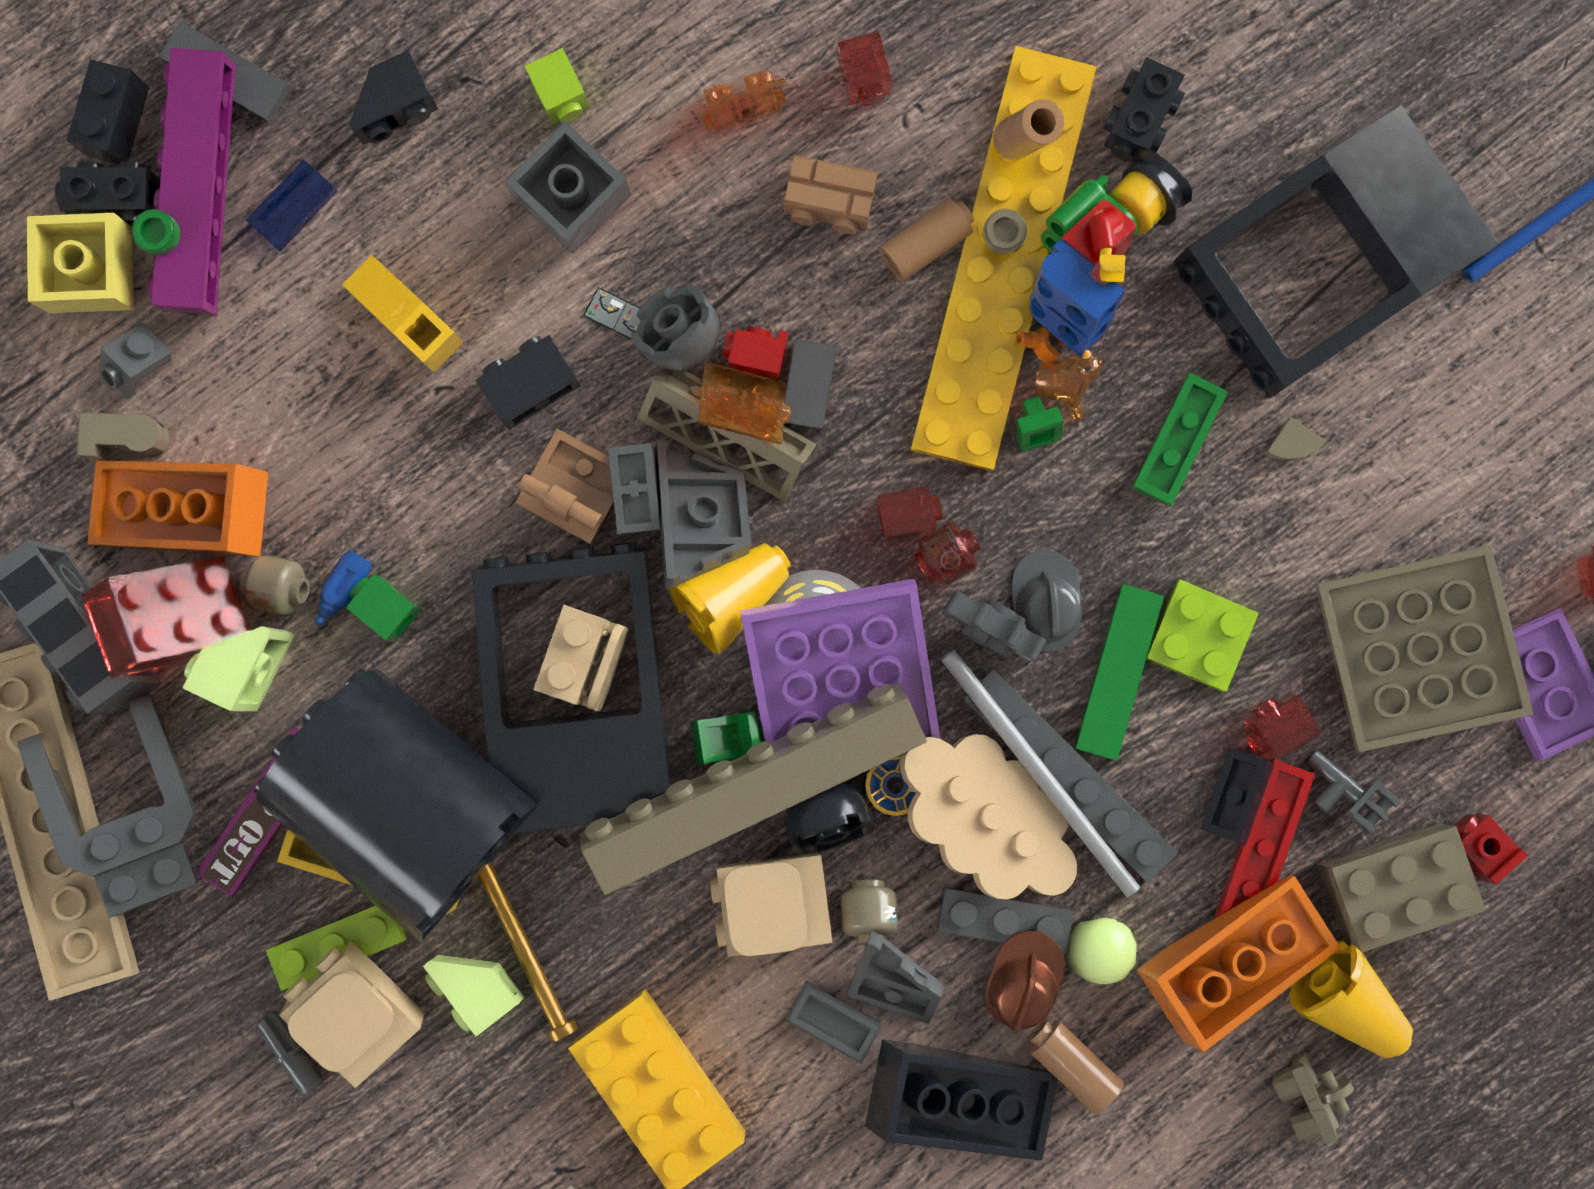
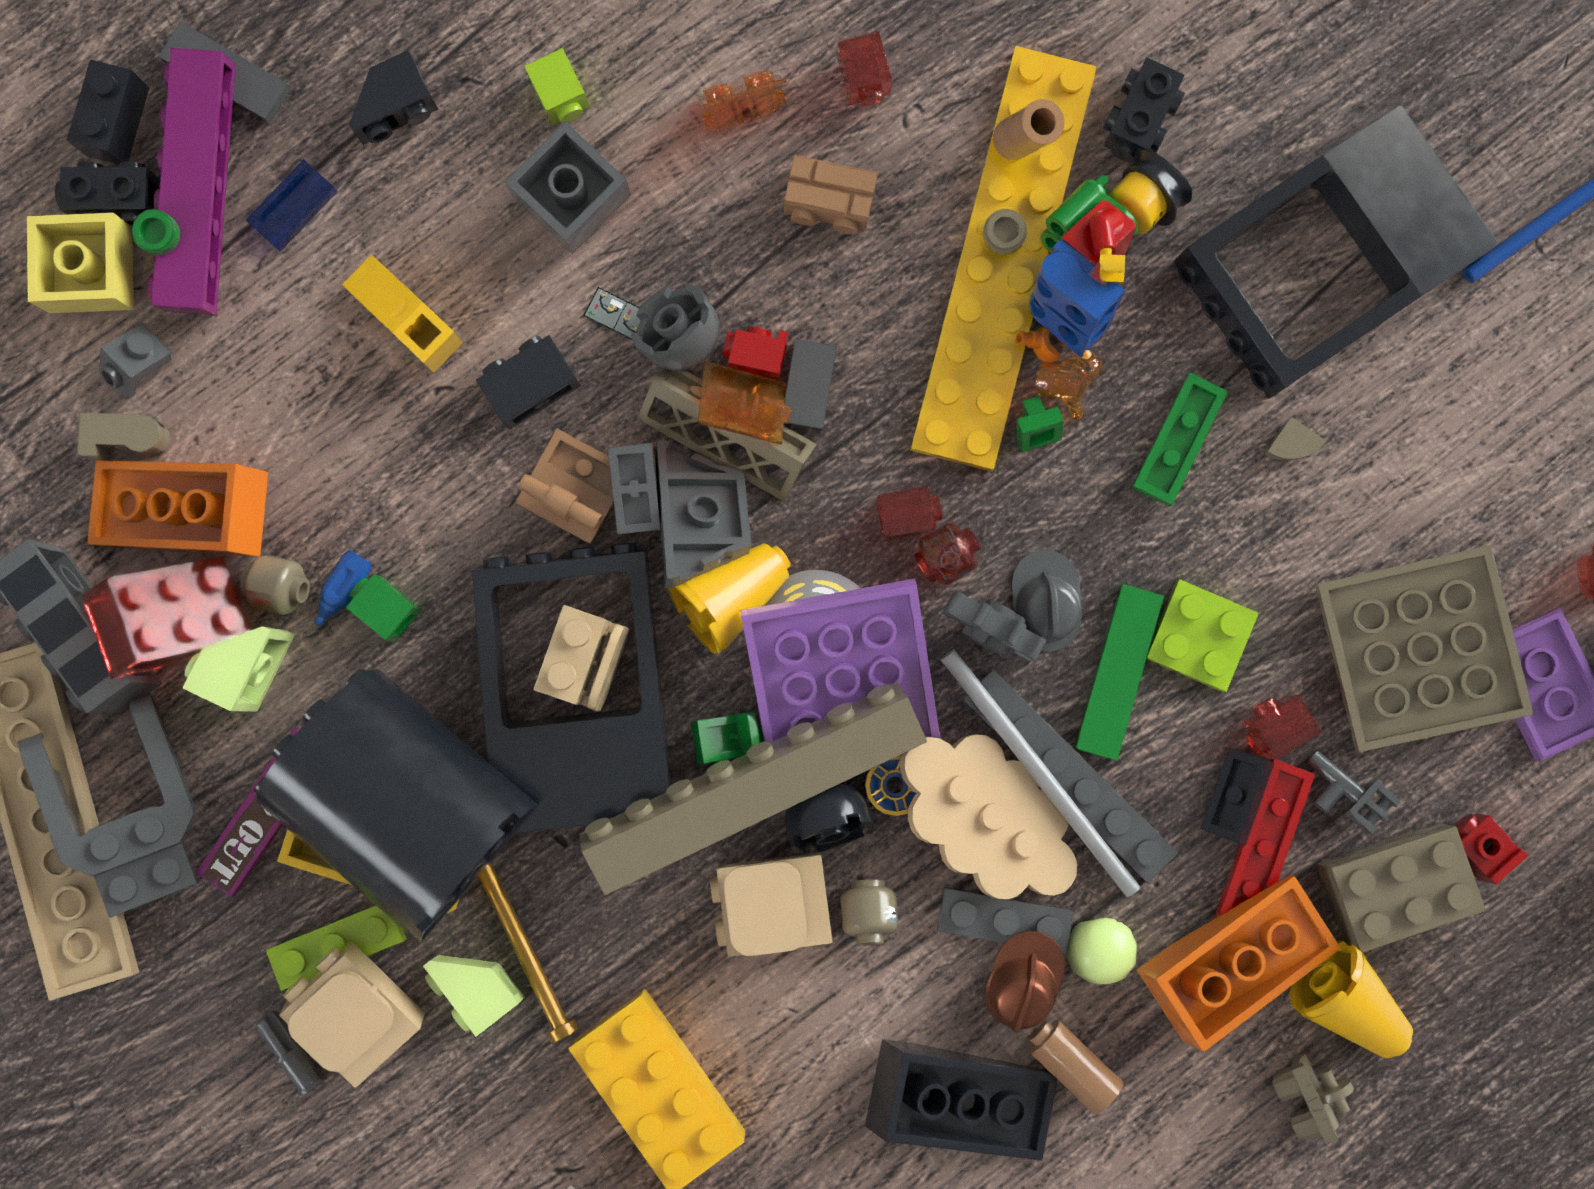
dark grey tile [785,980,882,1064] -> none
dark grey wing [847,931,944,1024] -> none
medium nougat brick [879,198,974,282] -> none

